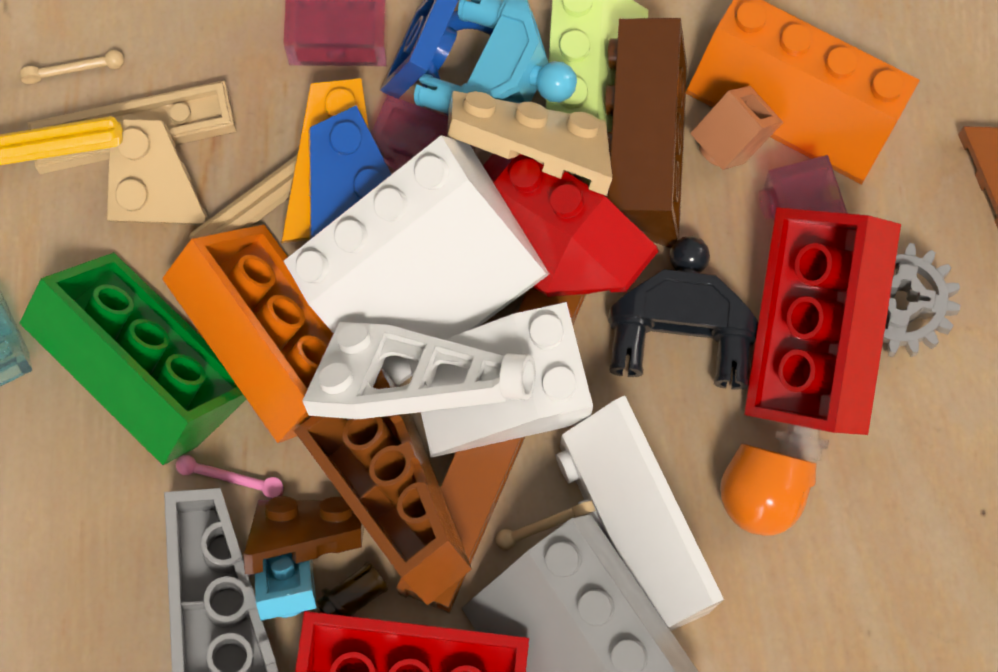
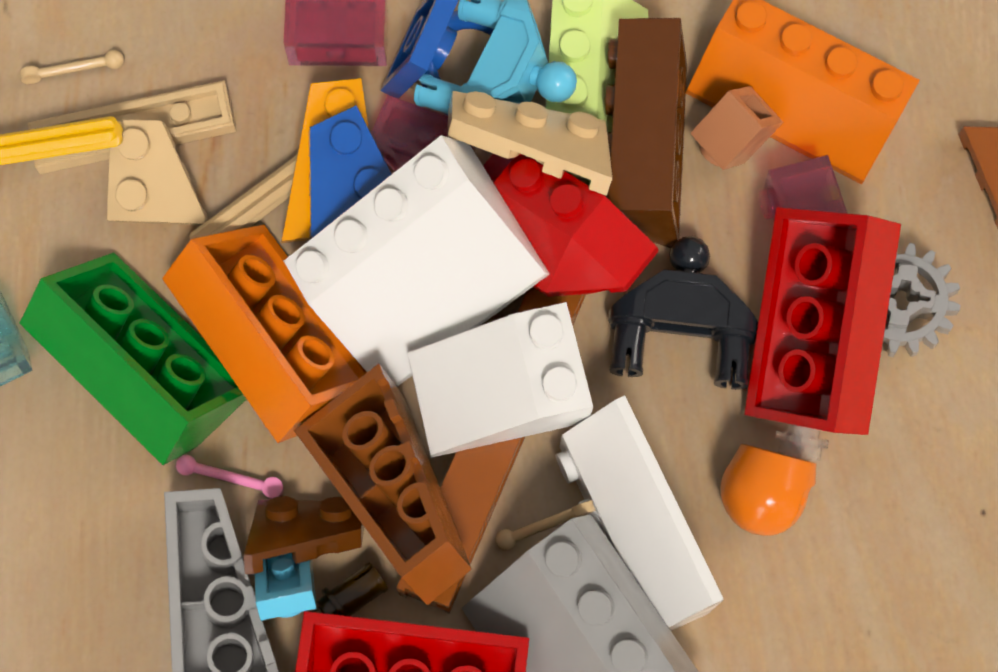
white plate [302,322,536,419] -> none

